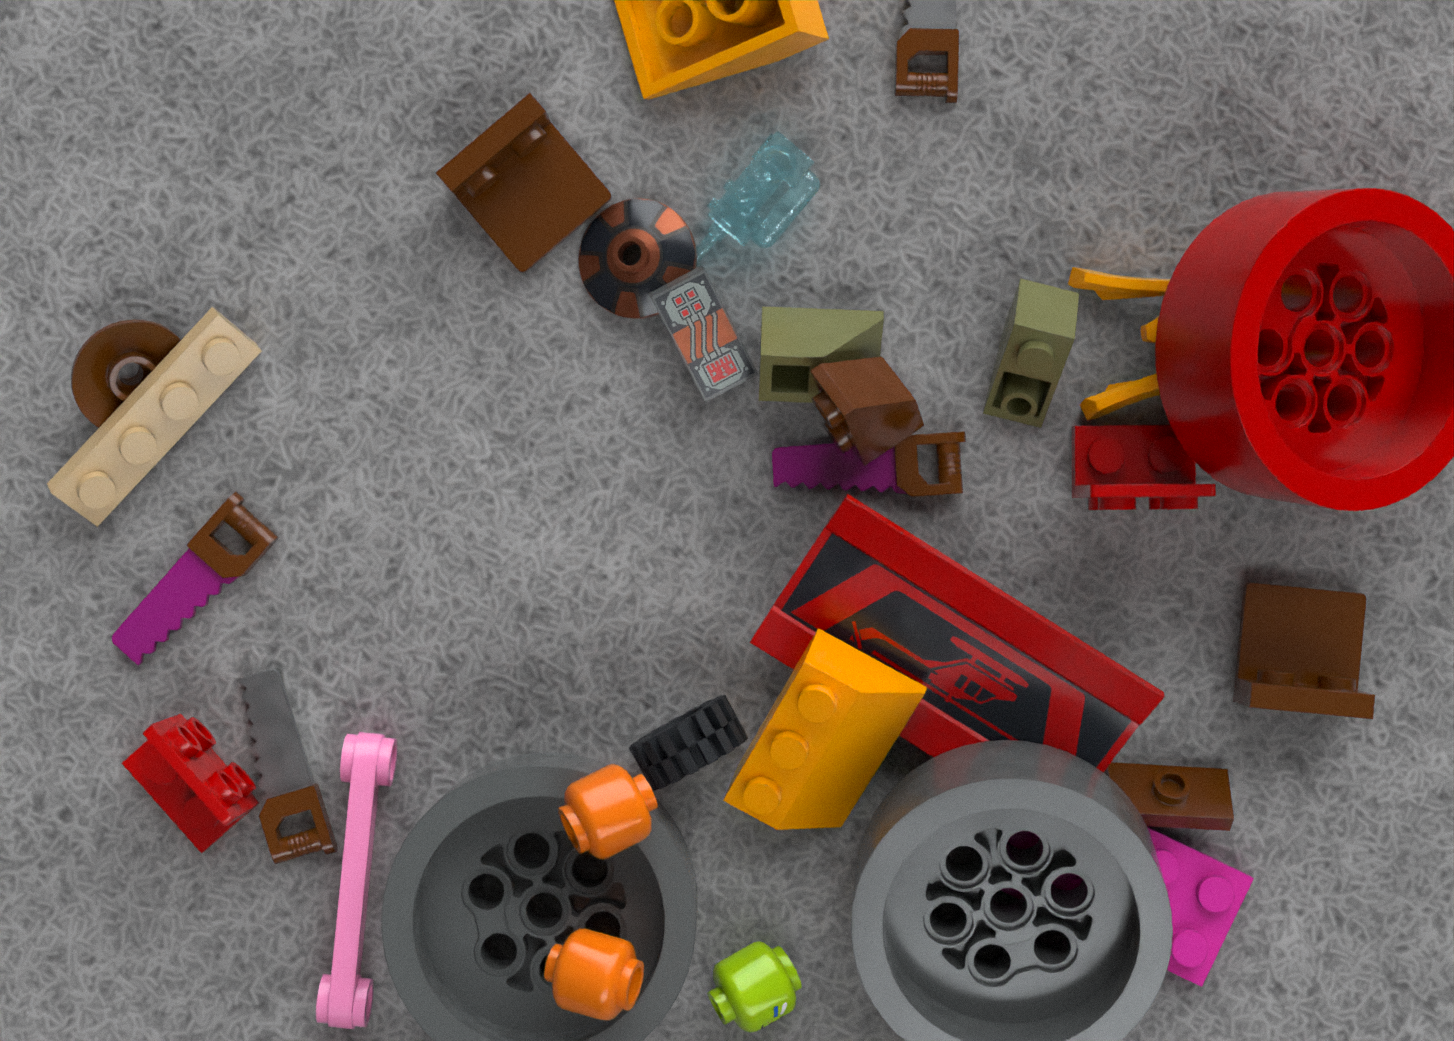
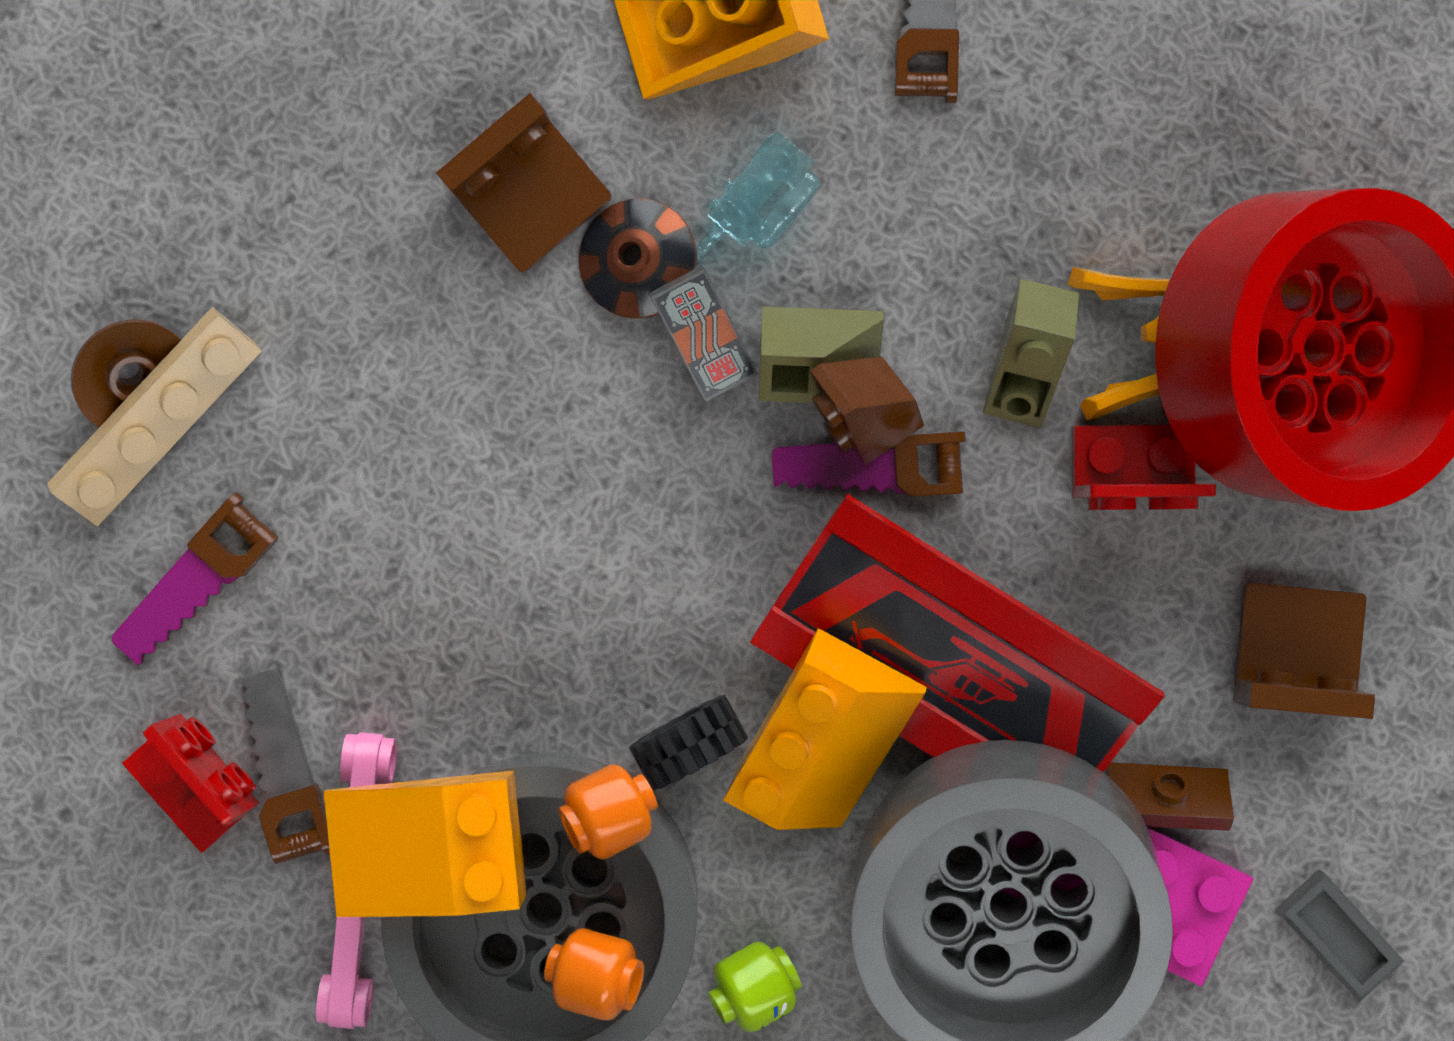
none -> light orange slope [323,770,527,917]
none -> dark grey tile [1275,869,1405,1001]

